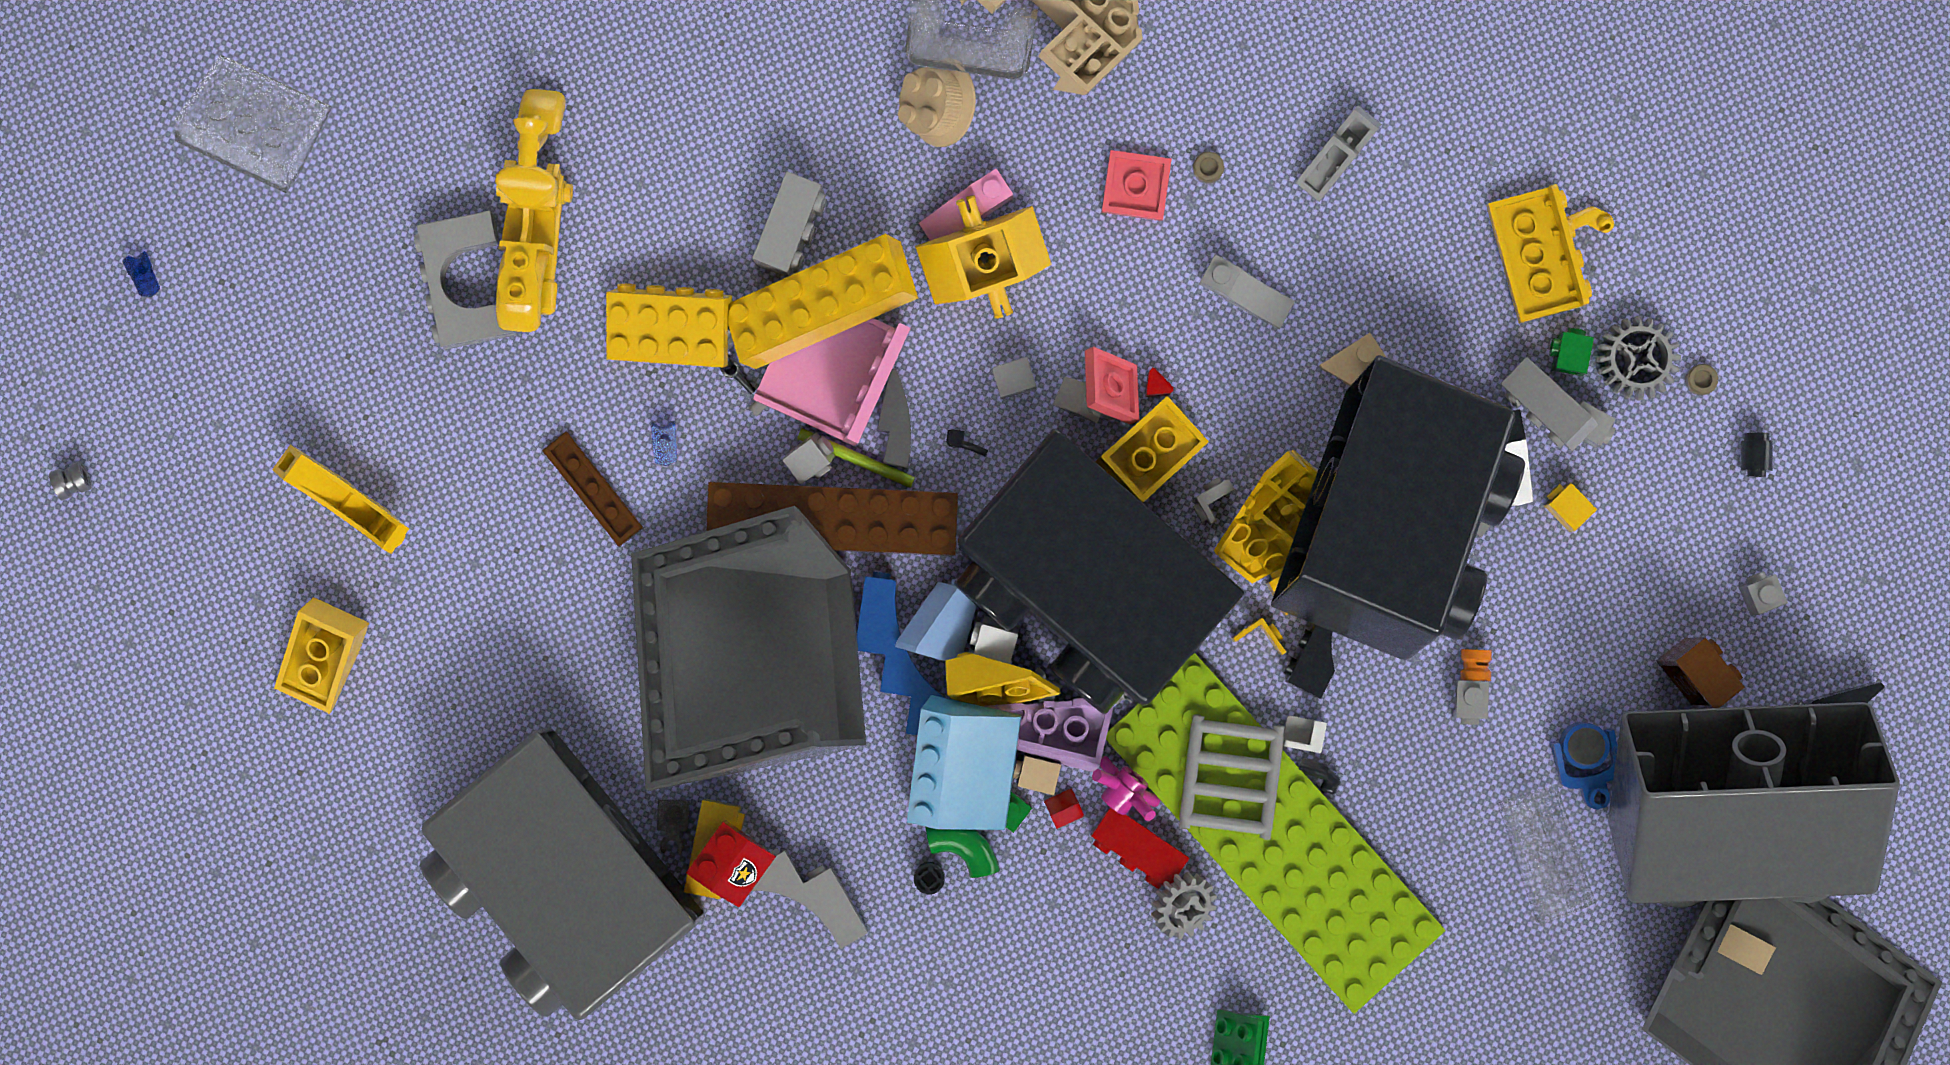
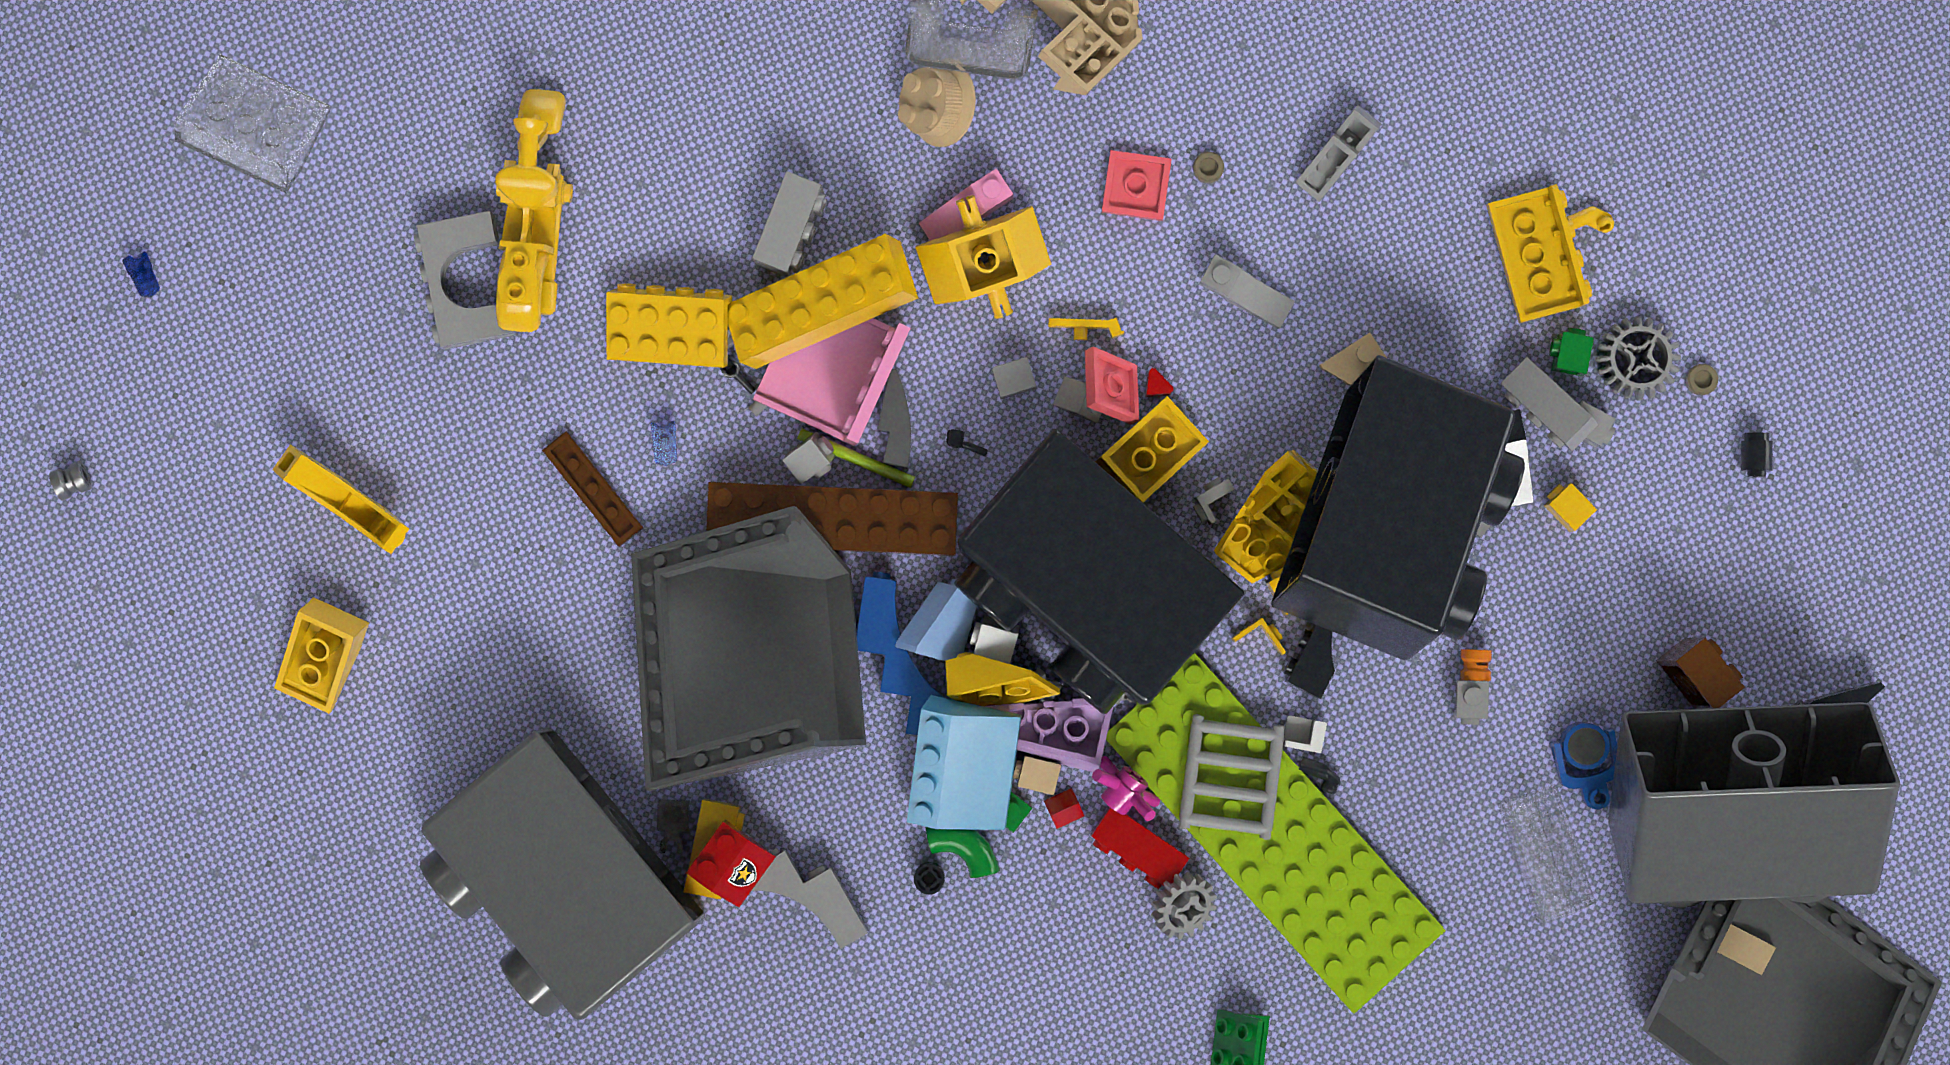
light grey brick [1739,571,1788,615] -> none
none -> yellow piece [1048,317,1124,341]

